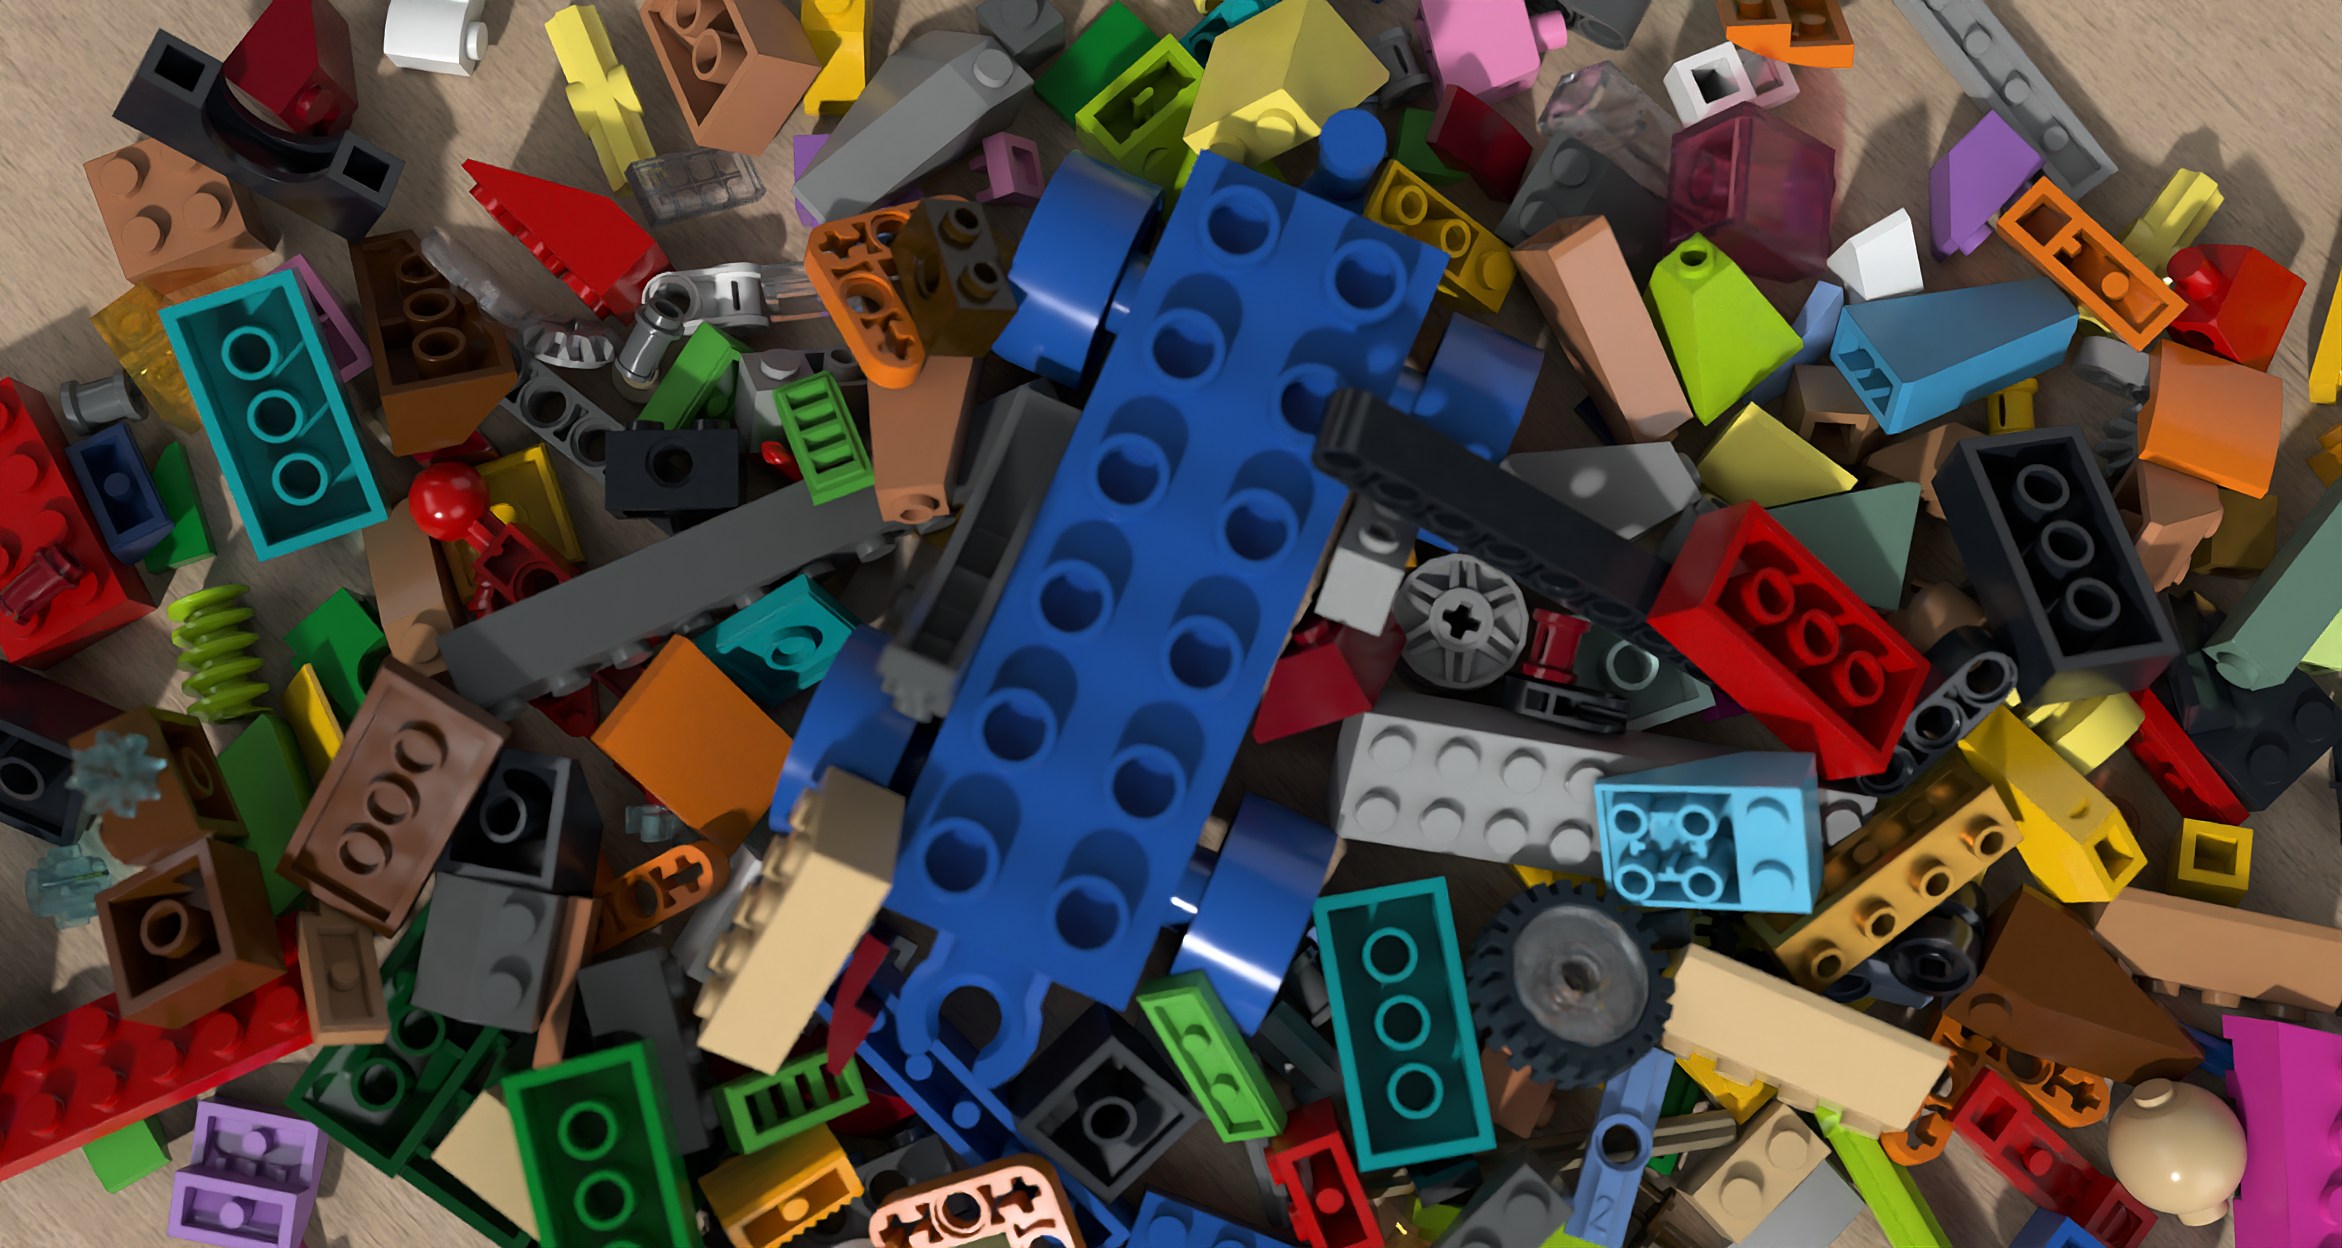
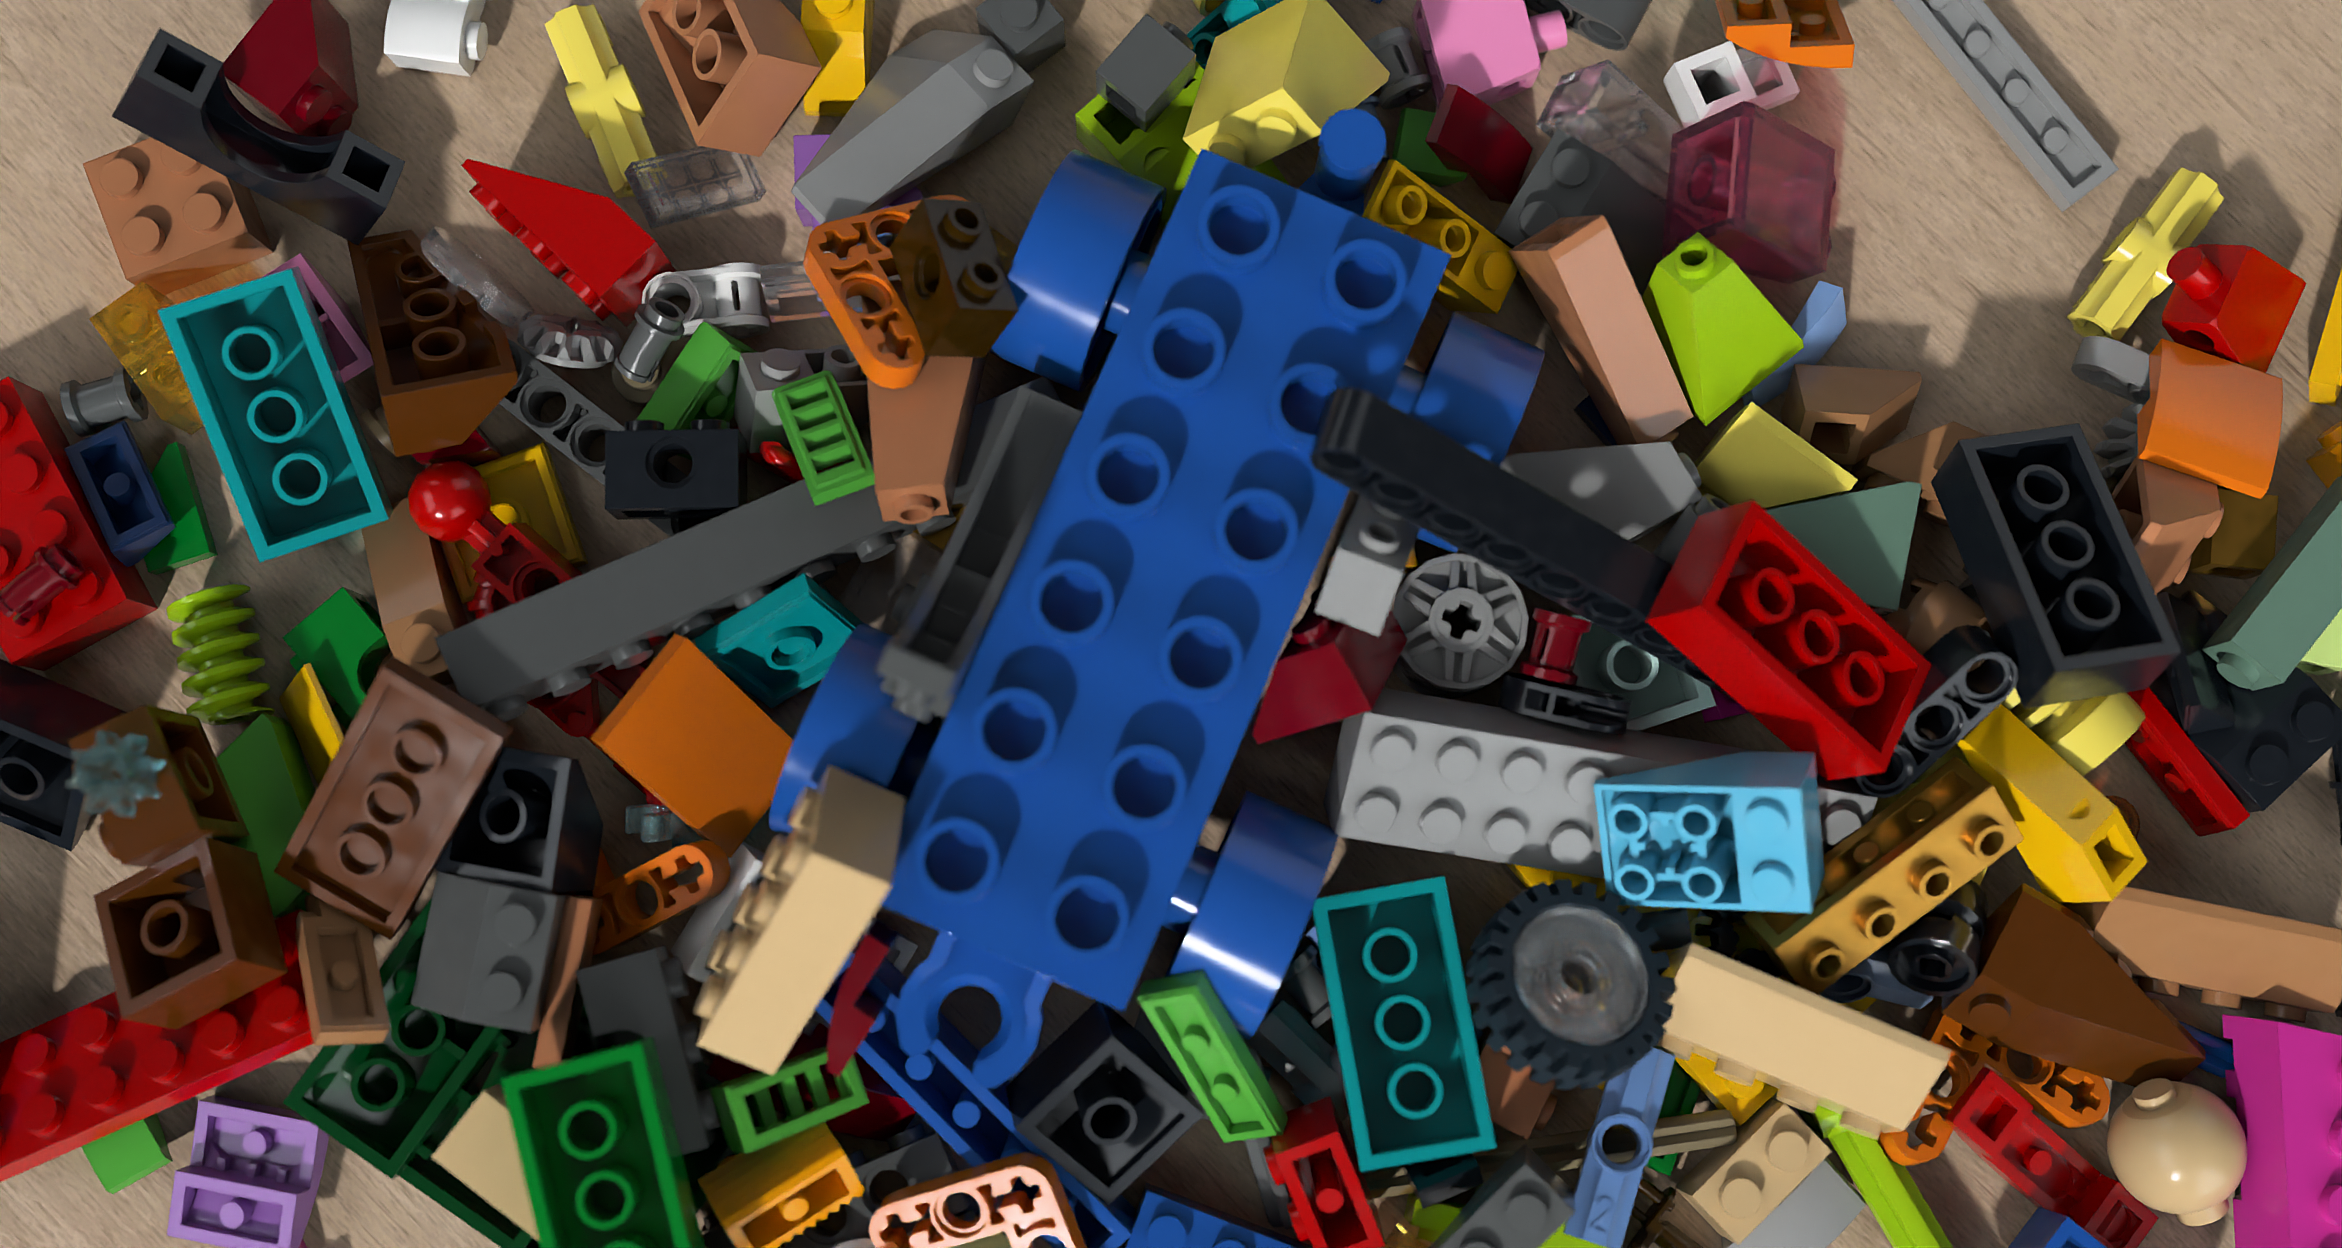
clear light blue gear [25,844,112,930] -> none
bright pink tile [969,131,1046,209] -> none
green tile [1032,0,1161,132] -> none
white slope [1813,207,1924,305] -> none
dark azure slope [1829,276,2080,435] -> none
medium lavender slope [1929,109,2046,263] -> none
yellow bush [1983,378,2039,436] -> none
orange slope [1996,175,2188,354] -> none
yellow brick [2165,818,2254,909] -> none
none -> dark grey brick [1096,13,1196,132]

